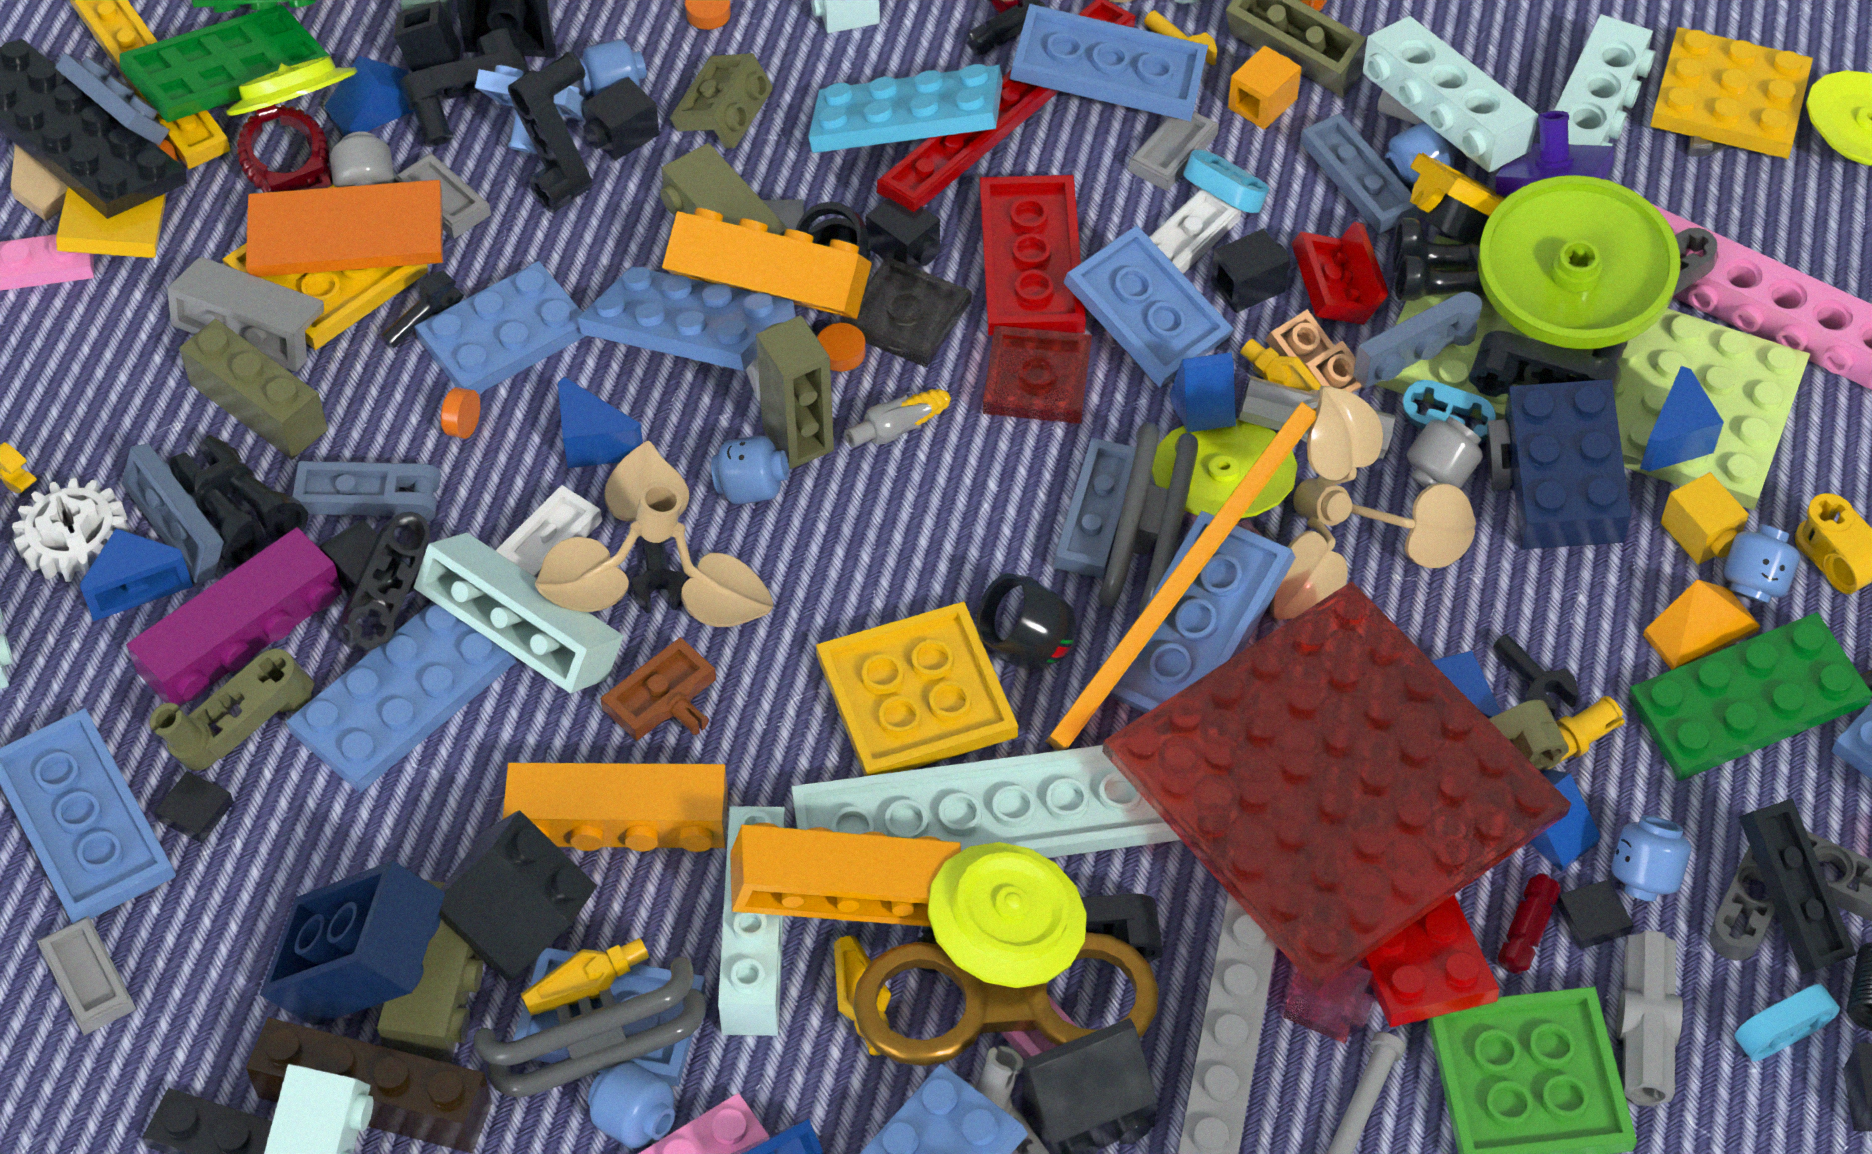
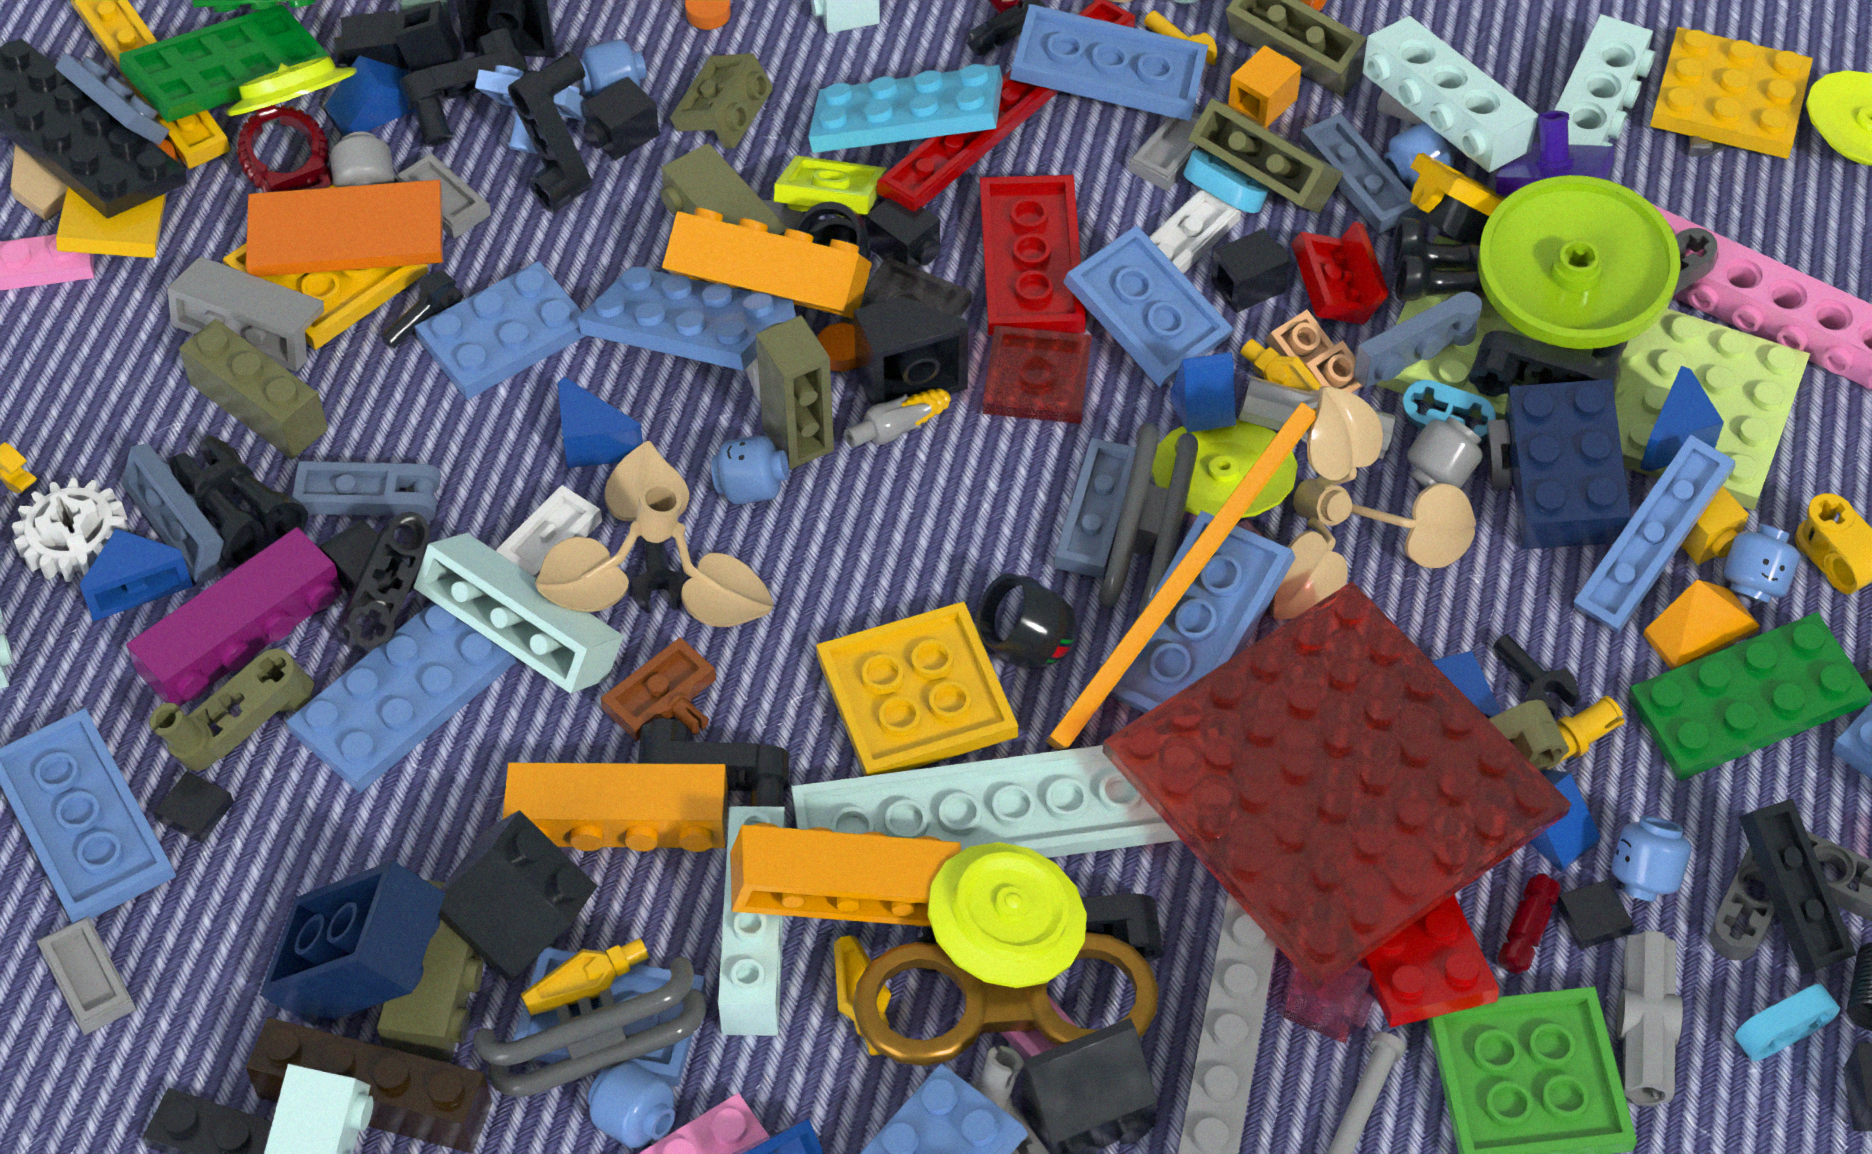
orange tile [441,387,480,439] -> none
none -> black brick [334,10,405,69]
none -> black beam [638,718,791,807]
none -> neon yellow plate [774,155,887,217]
none -> black slope [854,296,969,407]
none -> olive brick [1188,98,1344,214]
none -> medium blue plate [1573,434,1735,634]

